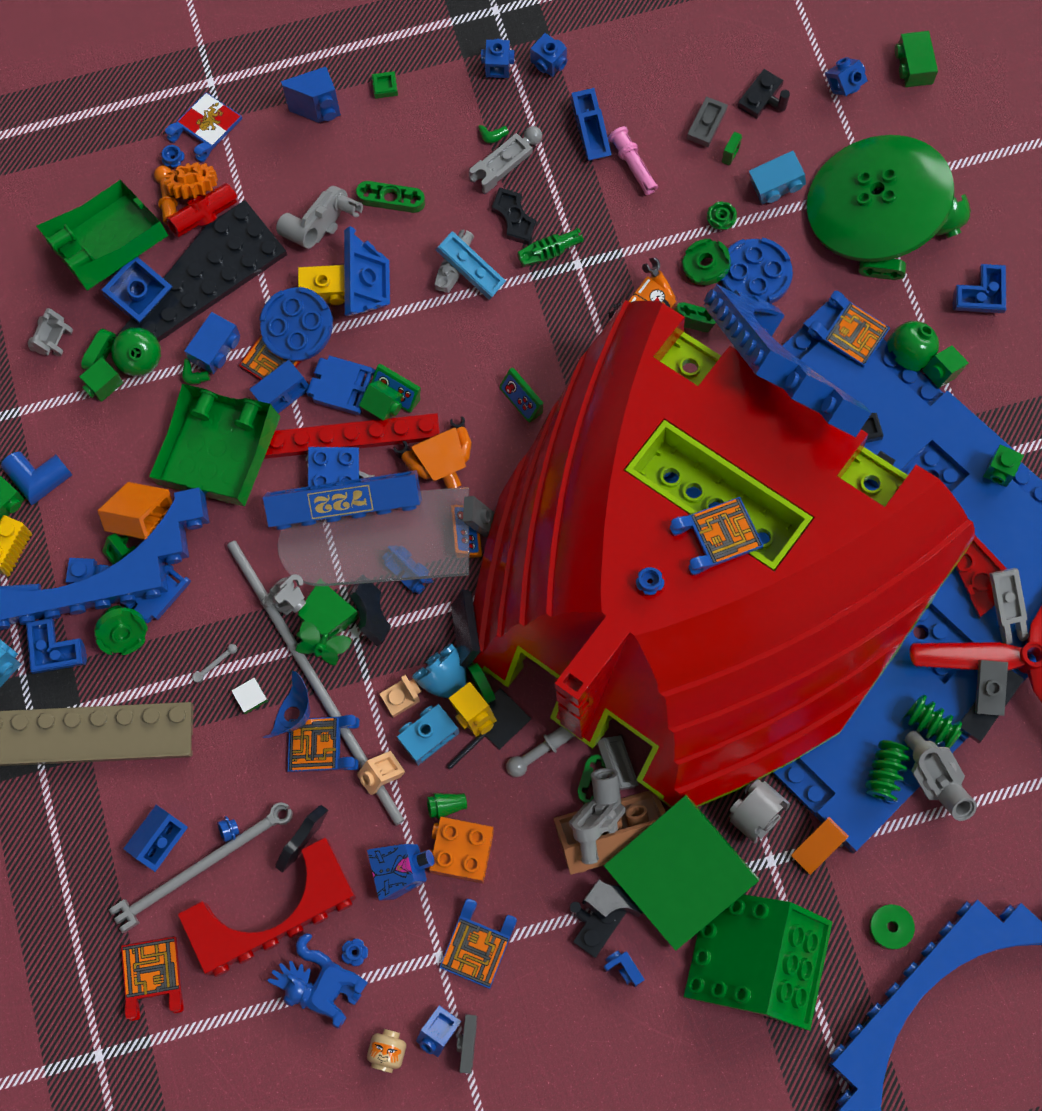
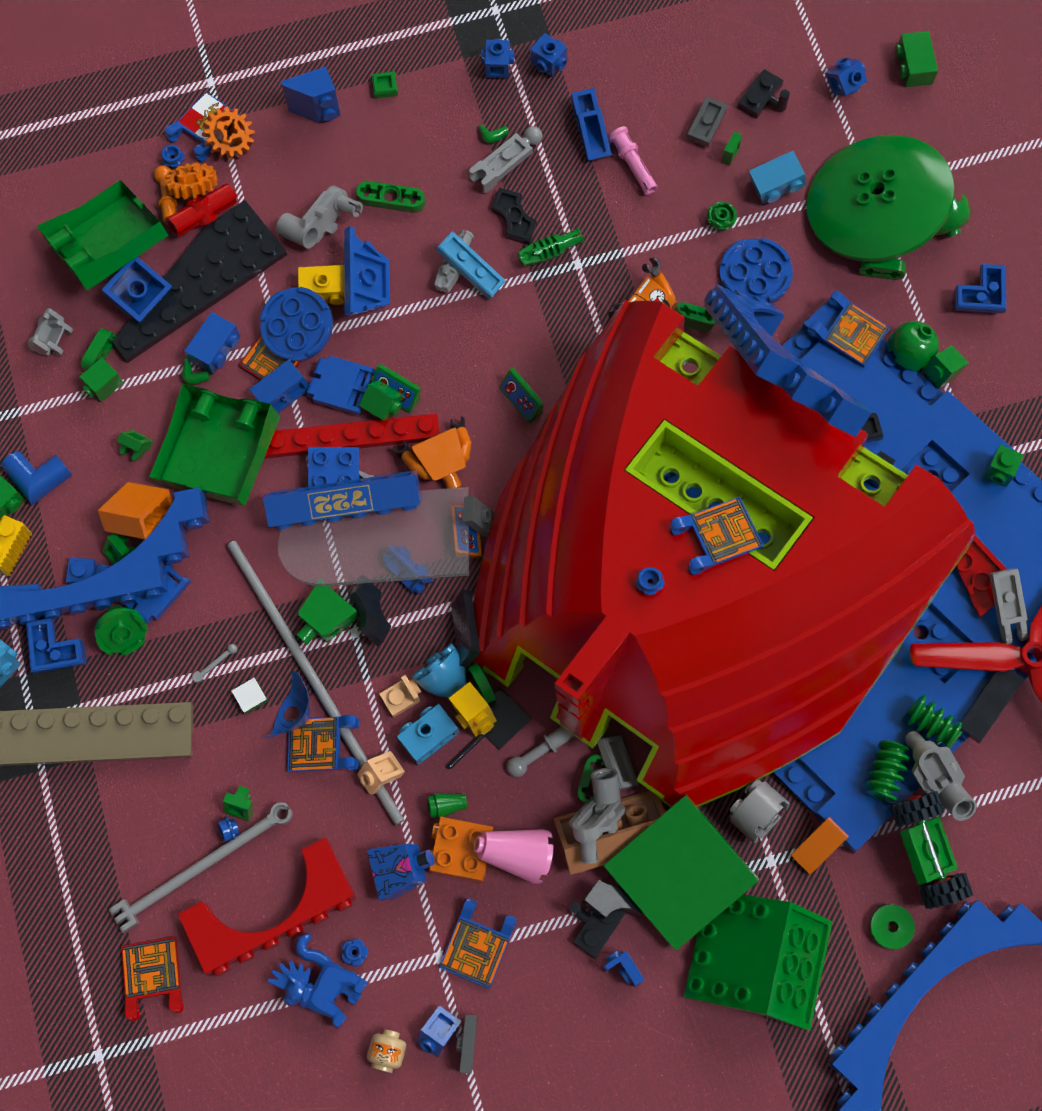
green cylinder [111,327,161,377] -> none
blue brick [123,804,188,872] -> none
light grey piece [261,574,306,615] -> none
black tile [275,805,329,873] -> none
green piece [295,621,352,666] -> none
green tile [682,239,731,285] -> none
dark grey plate [975,660,1008,716] -> none
none -> green tile [117,430,153,461]
none -> orange gear [202,107,255,160]
none -> green tile [223,786,253,822]
none -> bright pink cone [474,829,553,884]
none -> plate [890,791,974,909]

